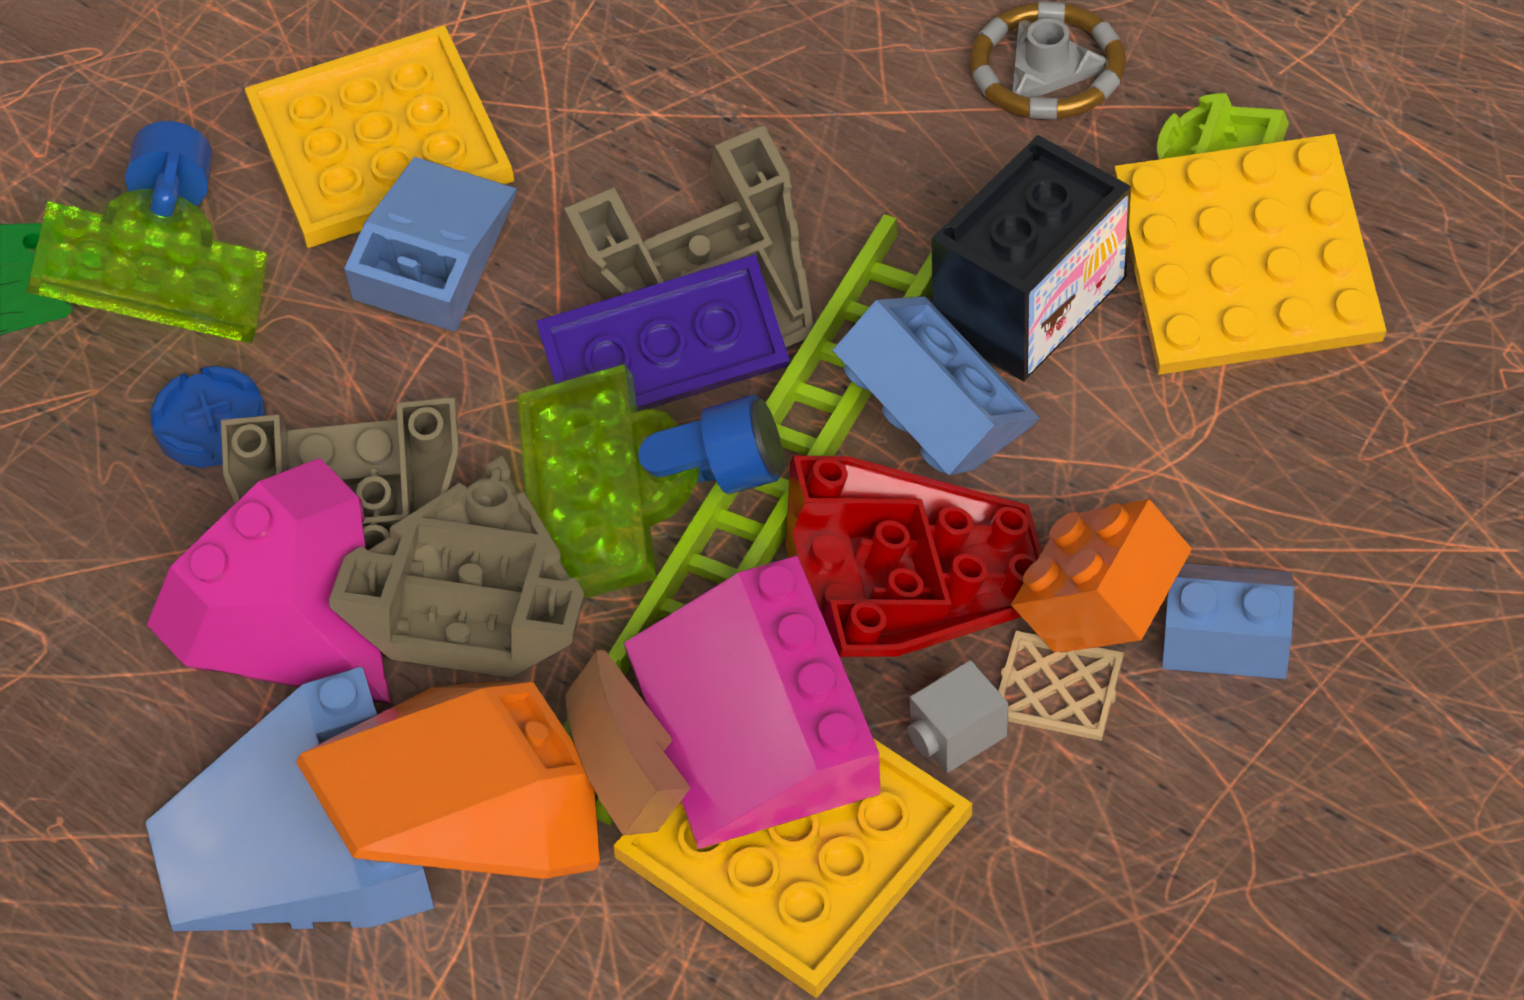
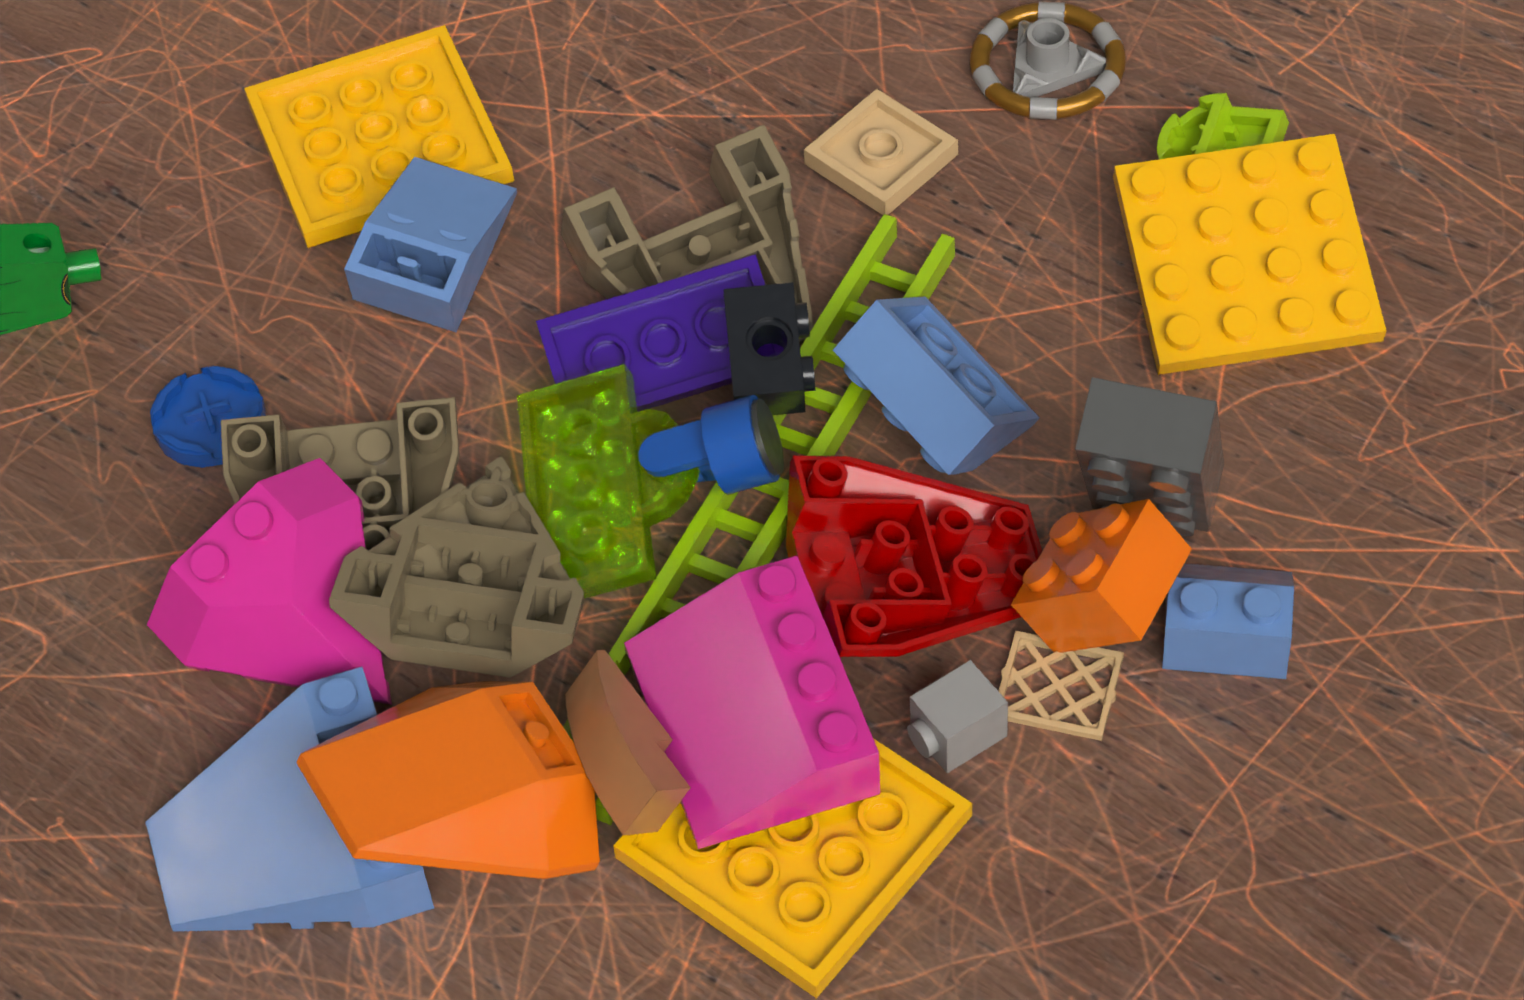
clear neon green plate [27,121,268,344] -> none
black container [931,135,1131,382] -> none
none -> black brick [723,282,816,416]
none -> tan plate [804,89,958,215]
none -> dark grey brick [1075,377,1224,536]

